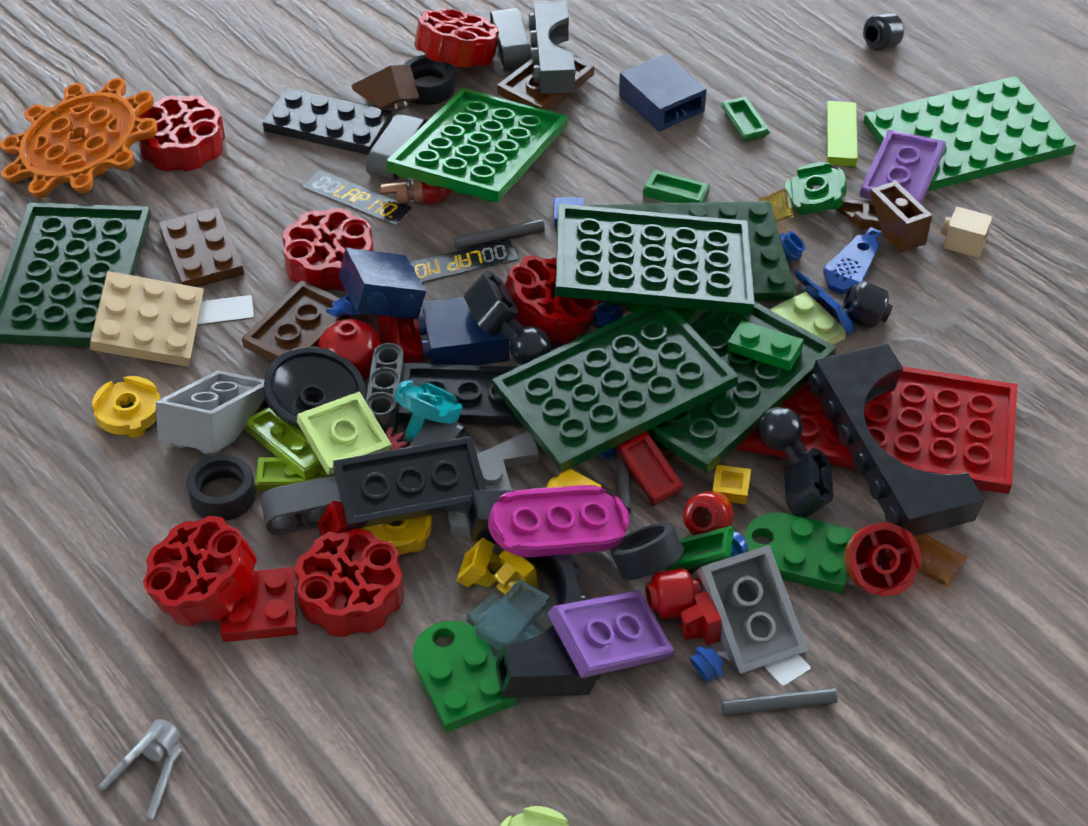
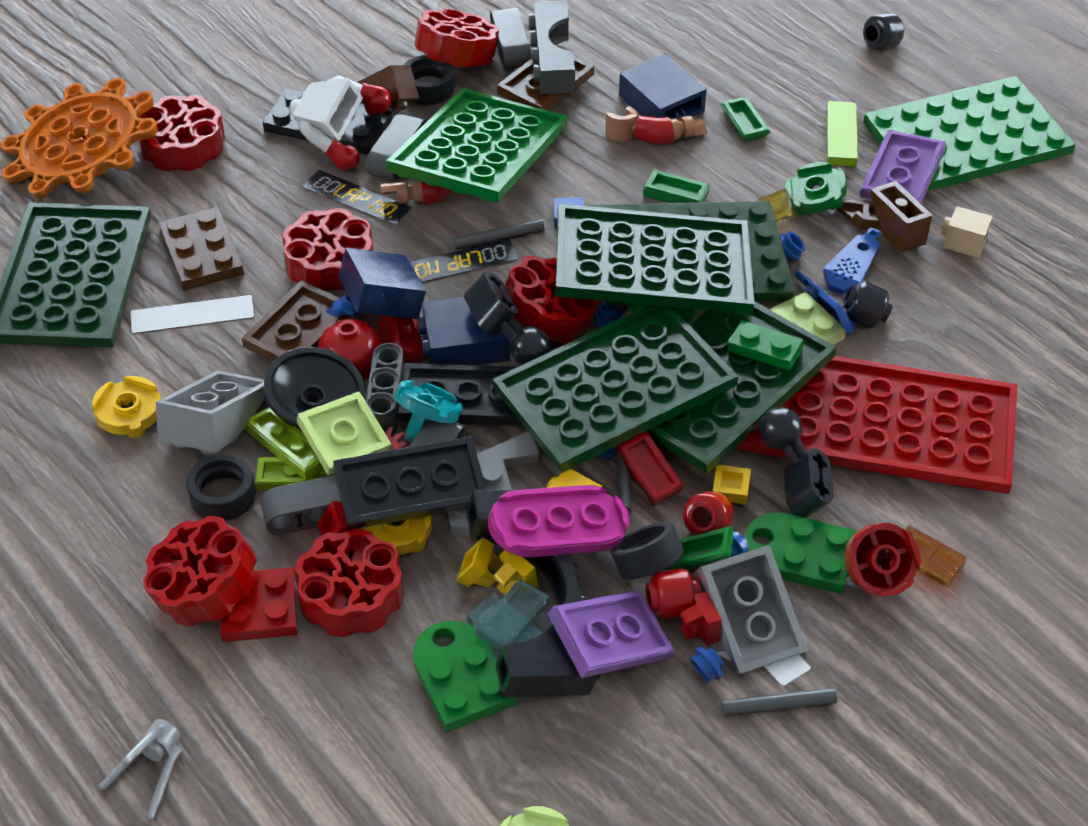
tan plate [90,271,204,367] -> none
black arch [809,344,985,537] -> none
none -> white torso [290,76,391,171]
none -> nougat piece [605,106,707,145]

